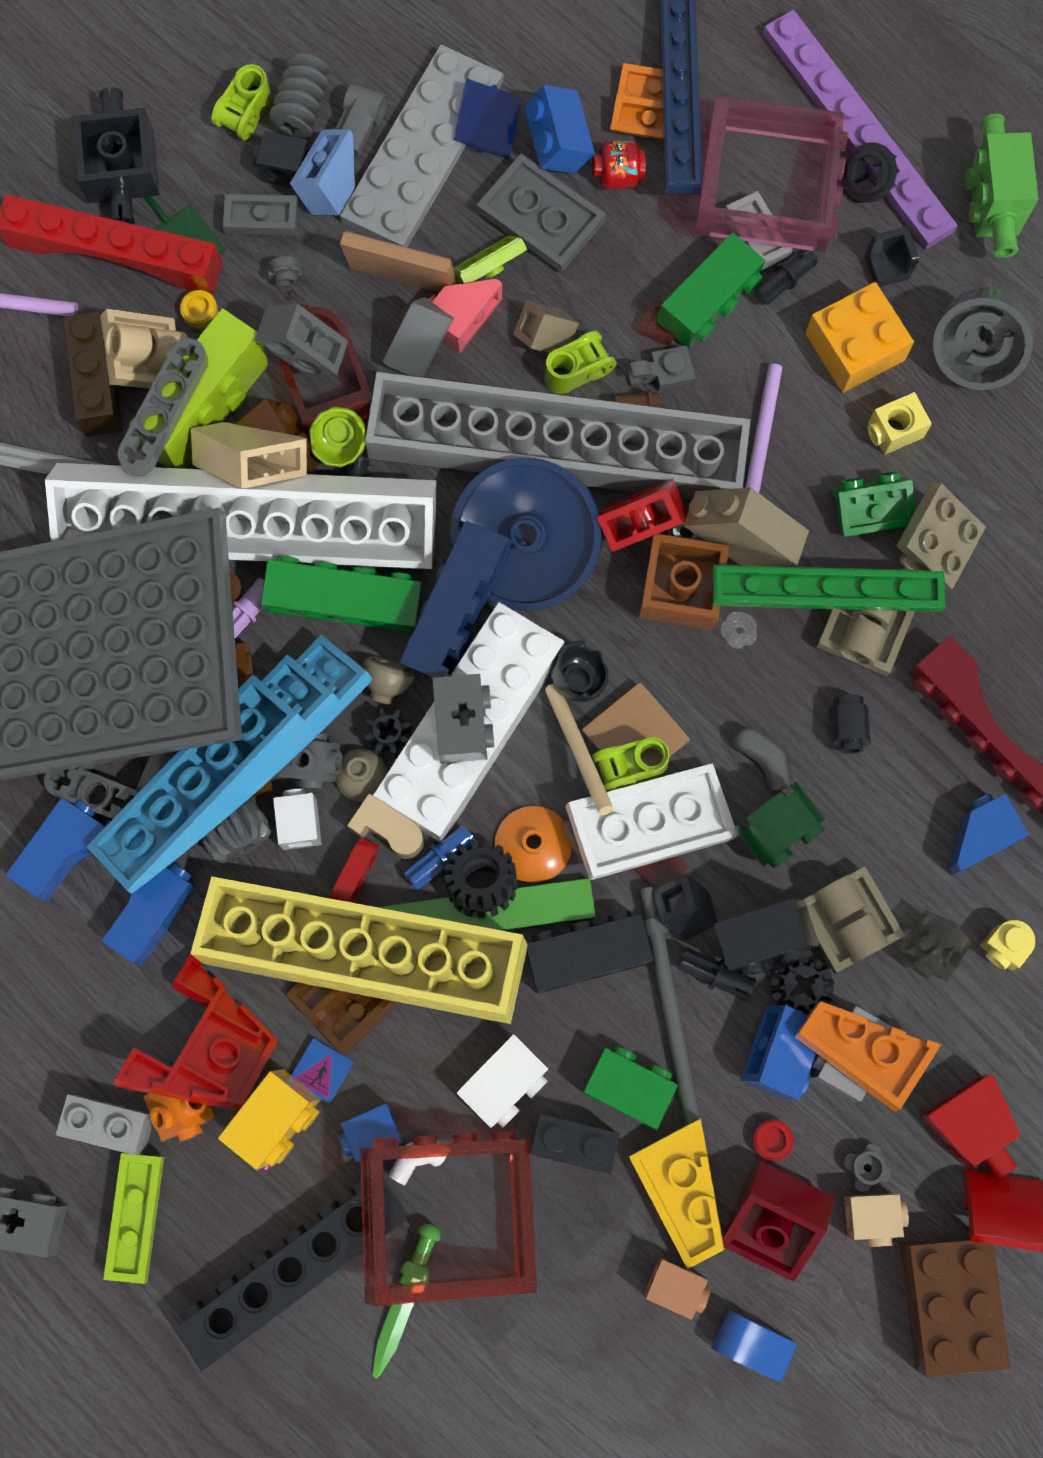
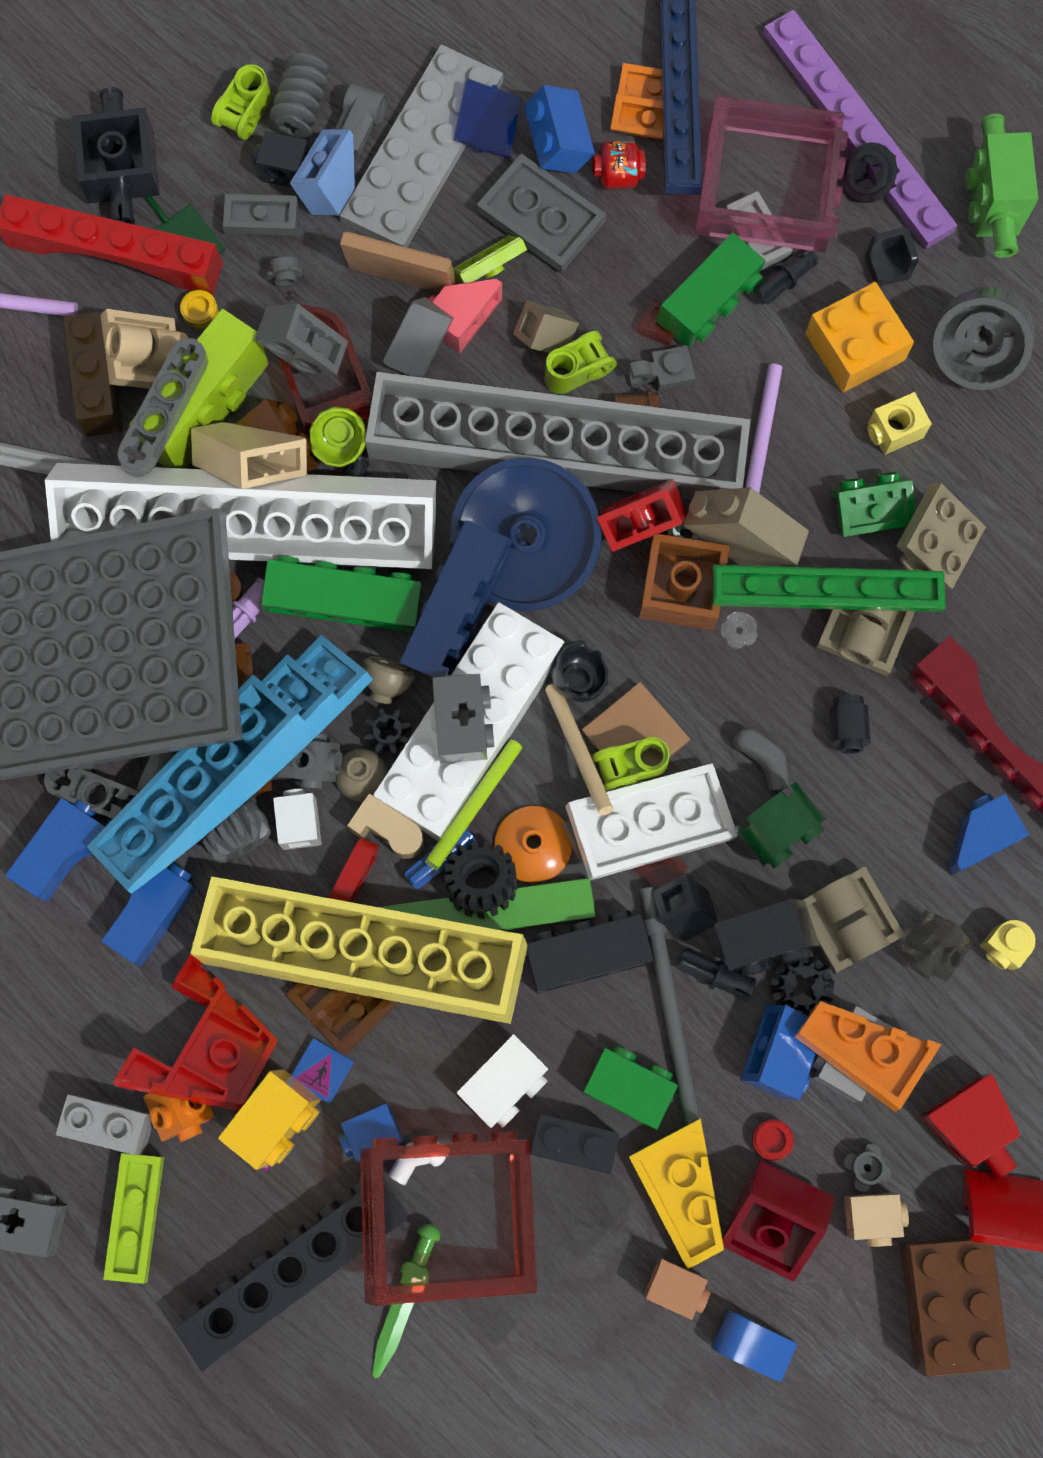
none -> lime bar [425,740,522,870]

